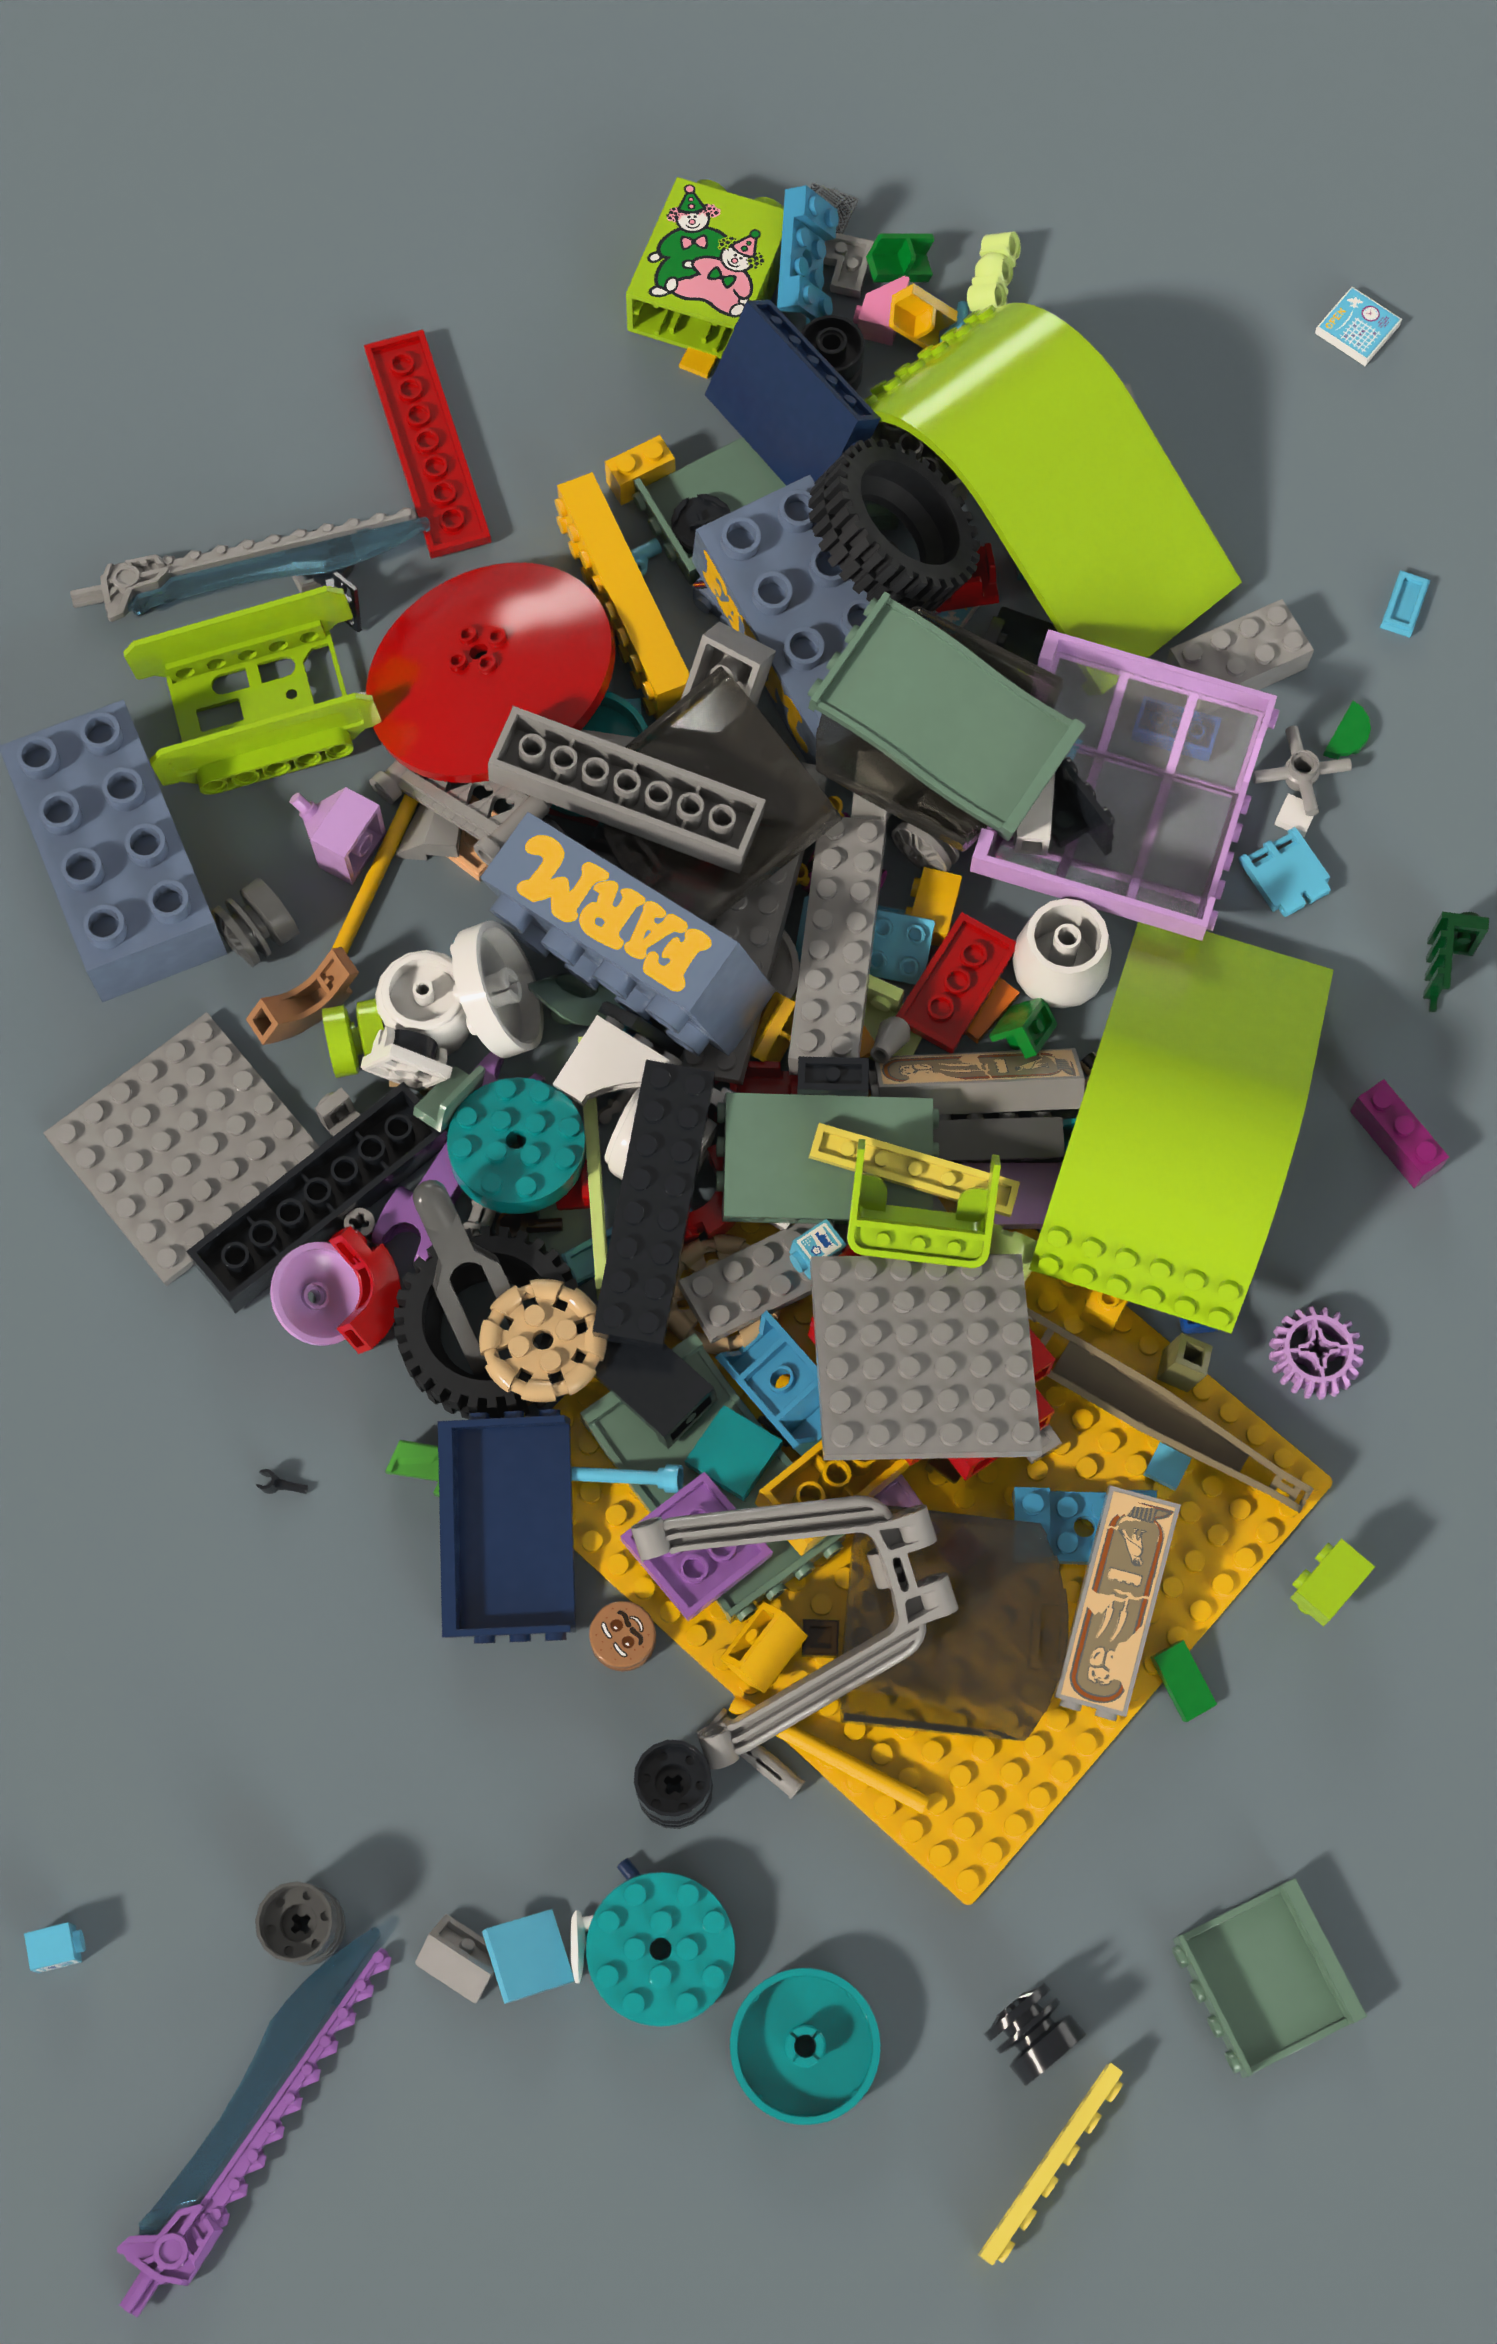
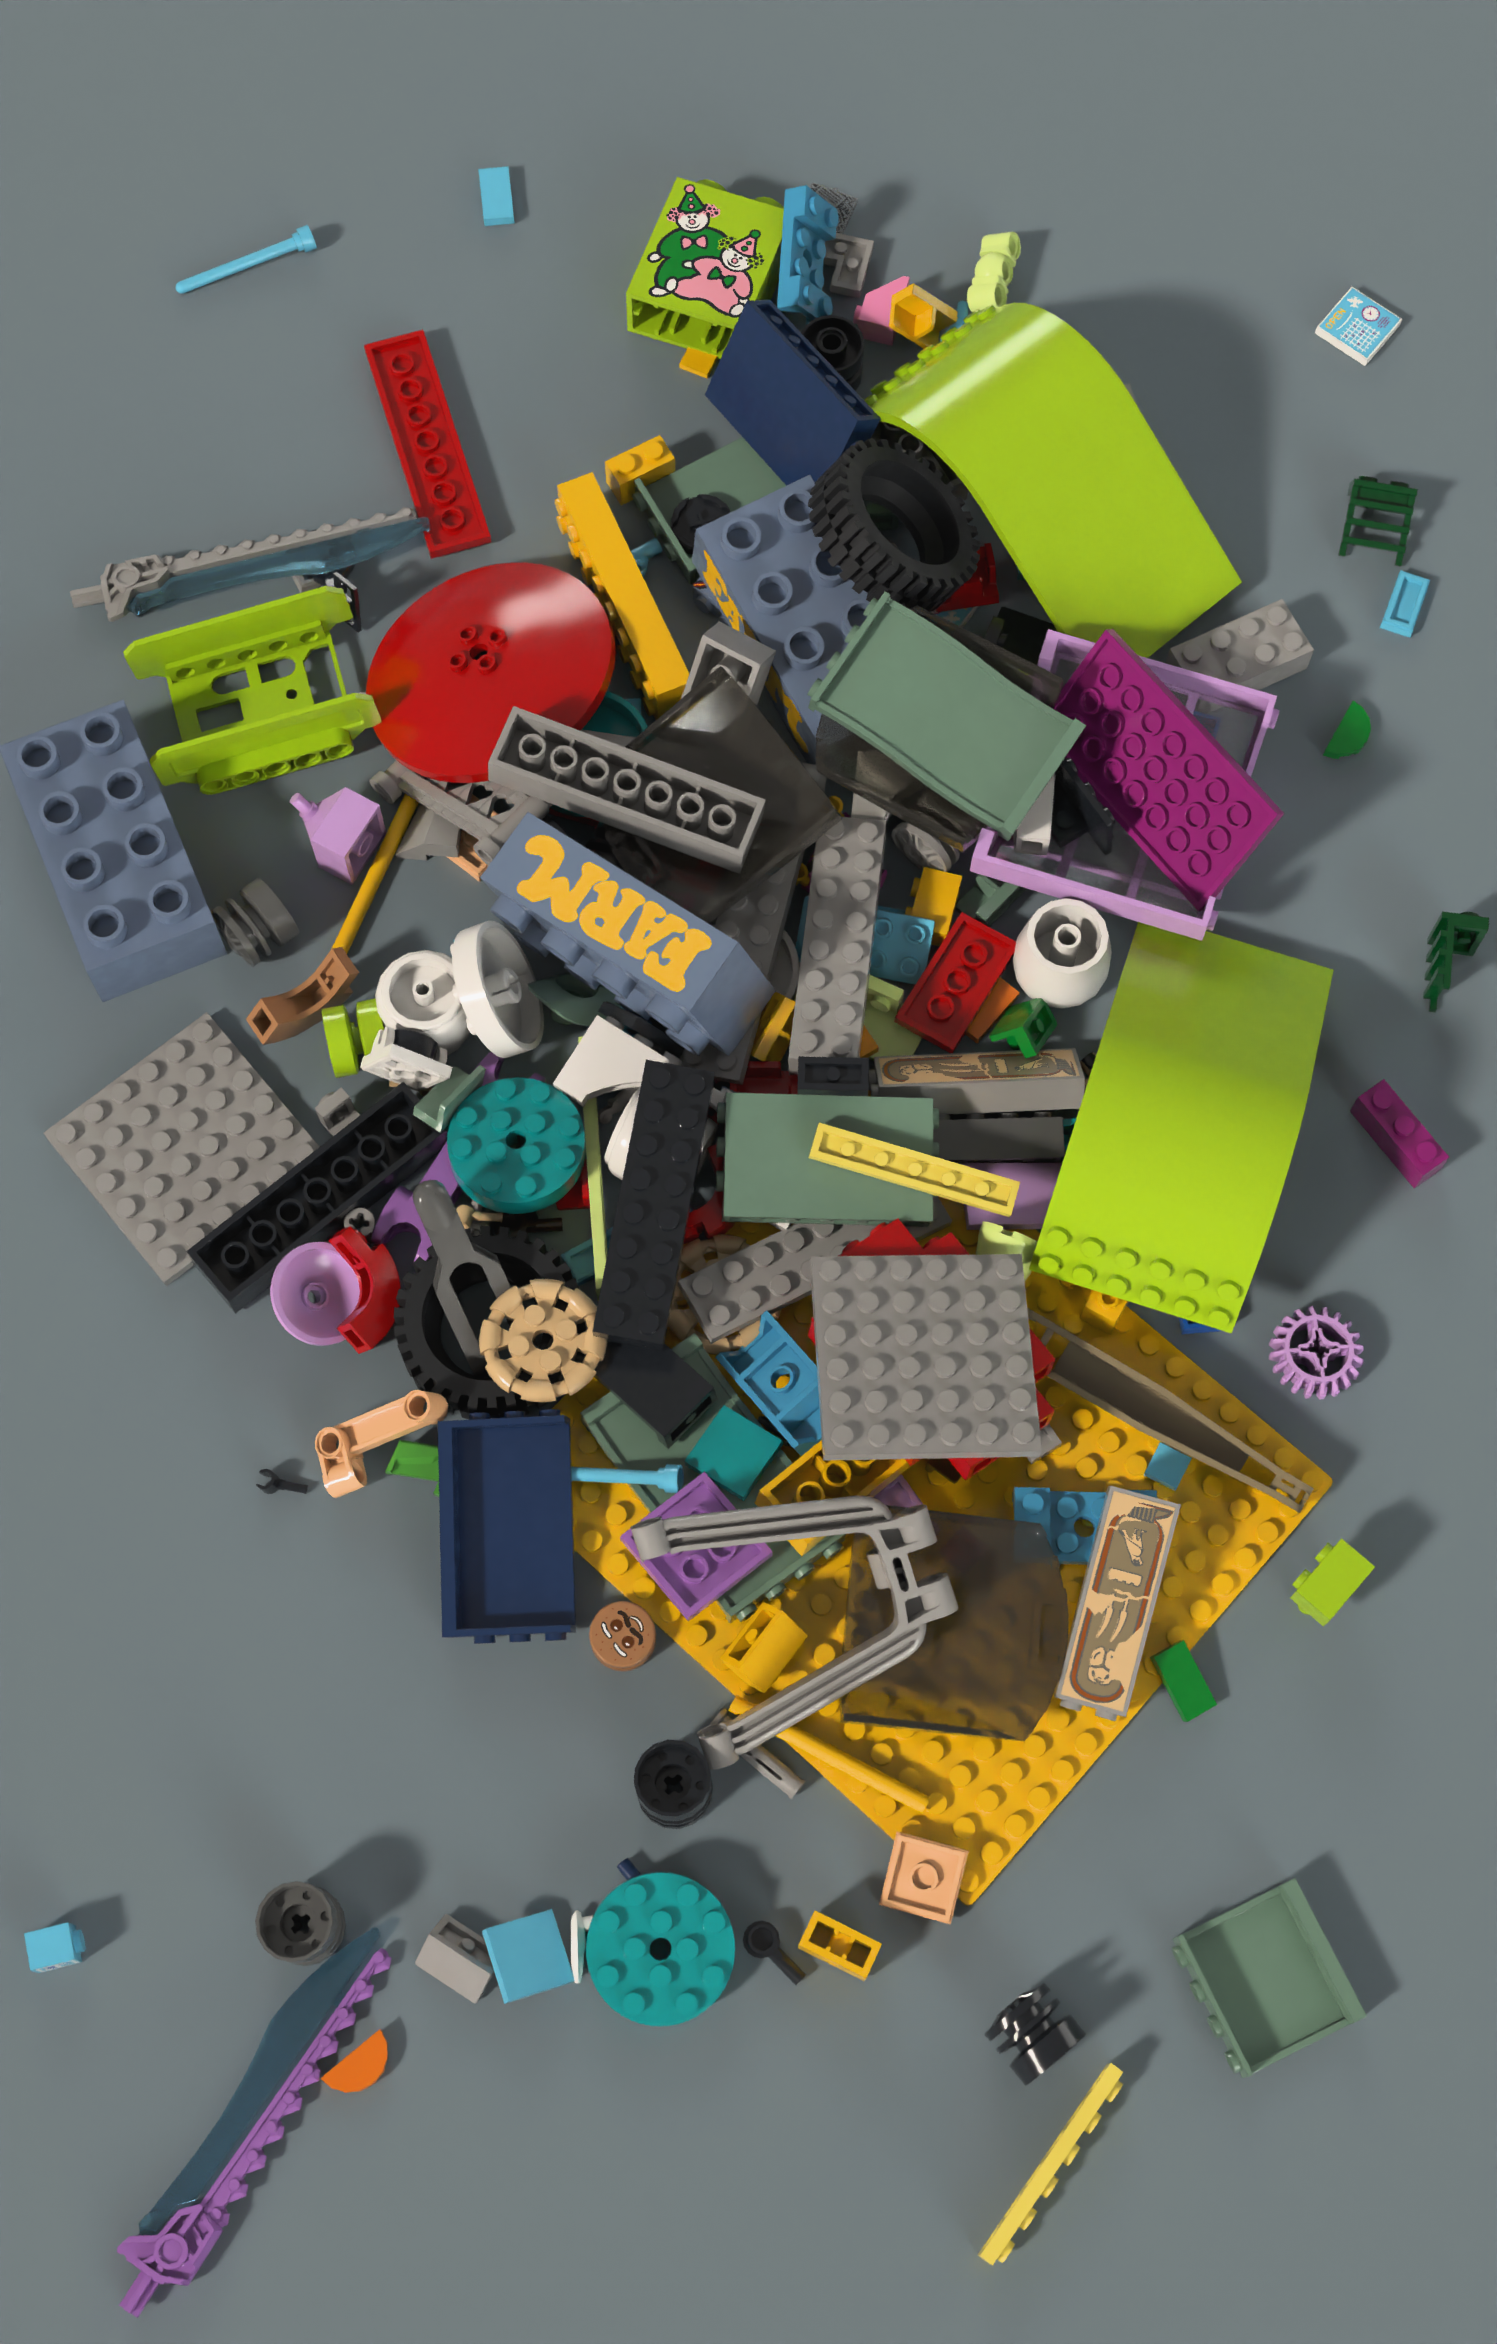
teal piece [730,1968,881,2125] -> none
brick [789,1219,847,1280] -> none
dark brown tile [802,1619,839,1658] -> none
lime windscreen [847,1139,1001,1268] -> none
green panel [866,233,935,282] -> none
light grey cone [870,1016,910,1064] -> none
olive brick [1157,1333,1213,1392] -> none
medium azure plate [1238,827,1331,917] -> none
light grey bar [1253,726,1352,816] -> none
white tile [1274,793,1314,837] -> none
none -> medium azure piece [175,225,317,294]
none -> light nougat piece [315,1390,448,1498]
none -> orange tile [320,2029,388,2093]
none -> tan hand [456,1205,503,1229]
none -> medium azure tile [478,166,514,226]
none -> black plate [743,1920,806,1985]
none -> yellow brick [798,1910,882,1981]
none -> light nougat tile [879,1831,969,1924]
none -> sand green panel [955,874,1027,927]
none -> magenta plate [1049,629,1285,911]
none -> dark green plate [1338,476,1418,566]

